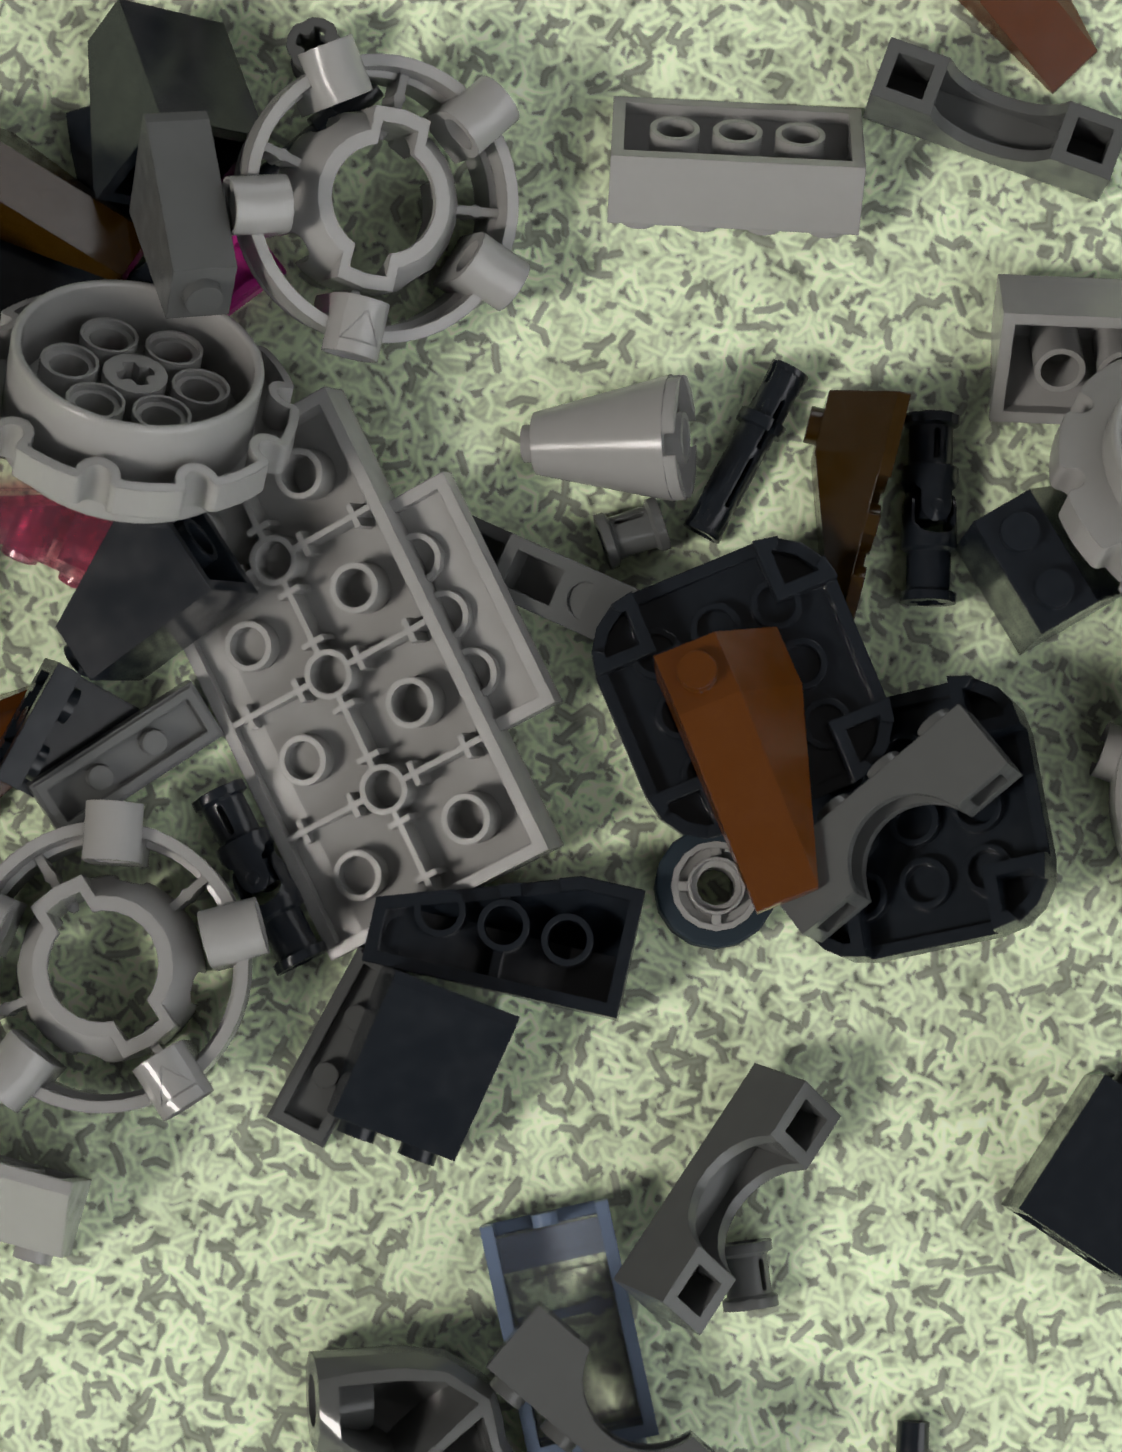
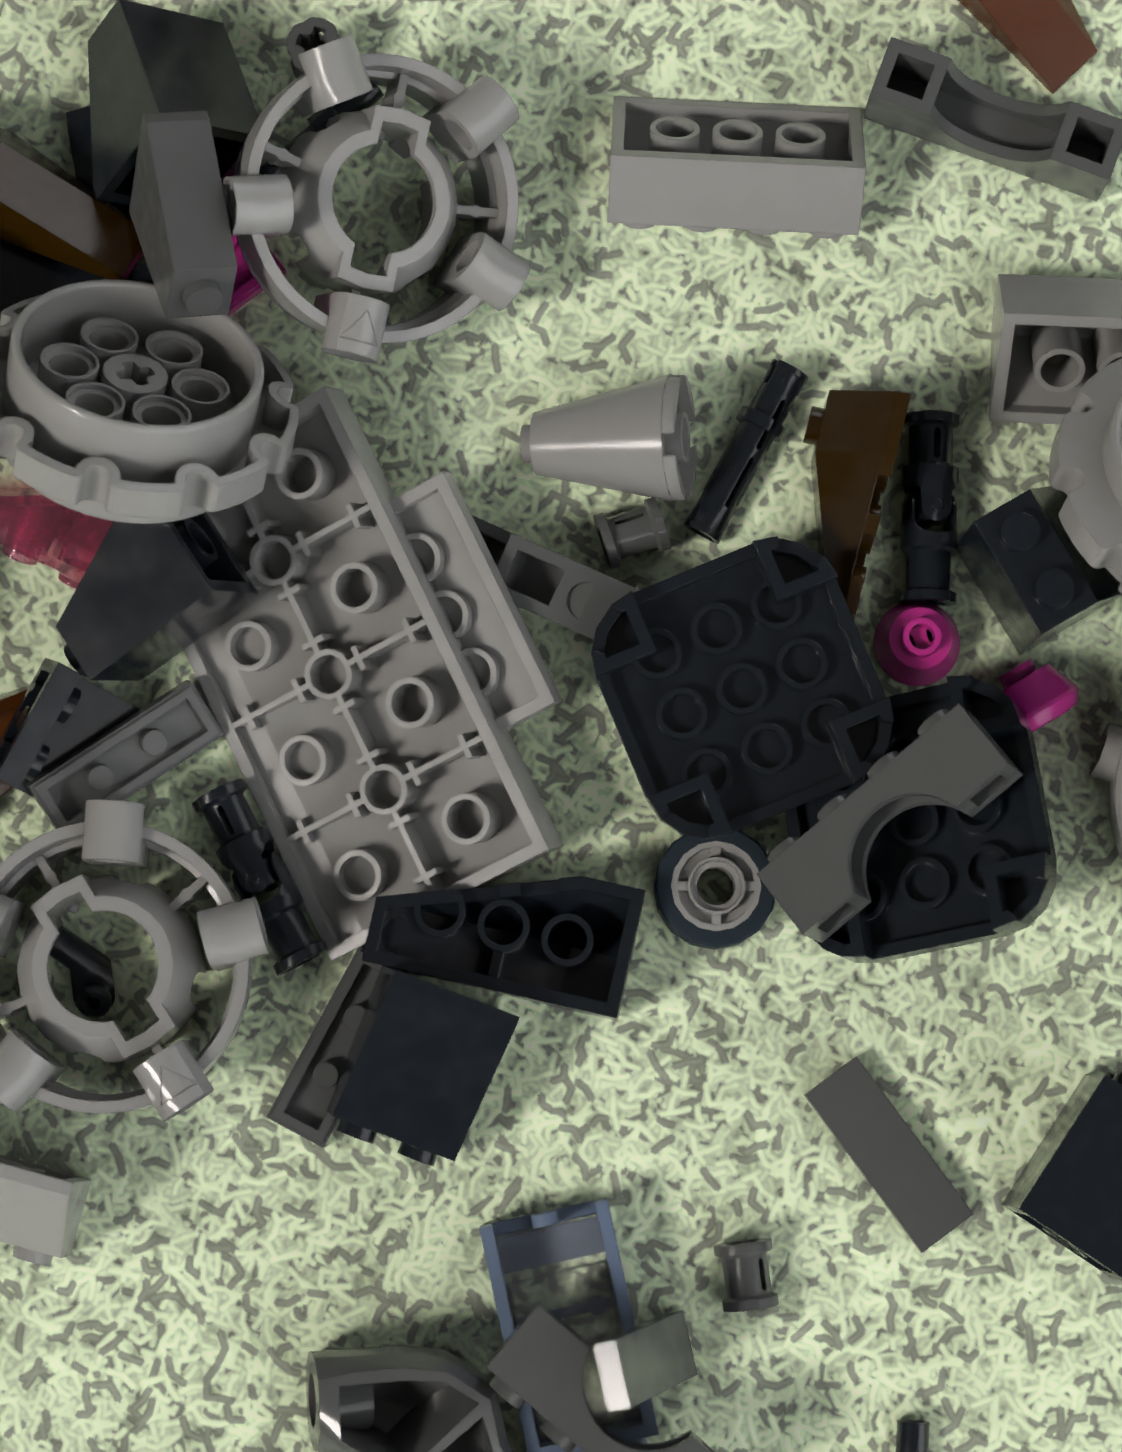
dark grey arch [613,1063,841,1335] -> none
reddish brown wedge [654,626,819,914] -> none
none -> black arm [50,925,115,1018]
none -> dark grey tile [593,1310,698,1412]
none -> dark grey tile [804,1057,974,1253]
none -> dark pink cone [873,601,960,686]
none -> dark pink cone [998,659,1079,732]

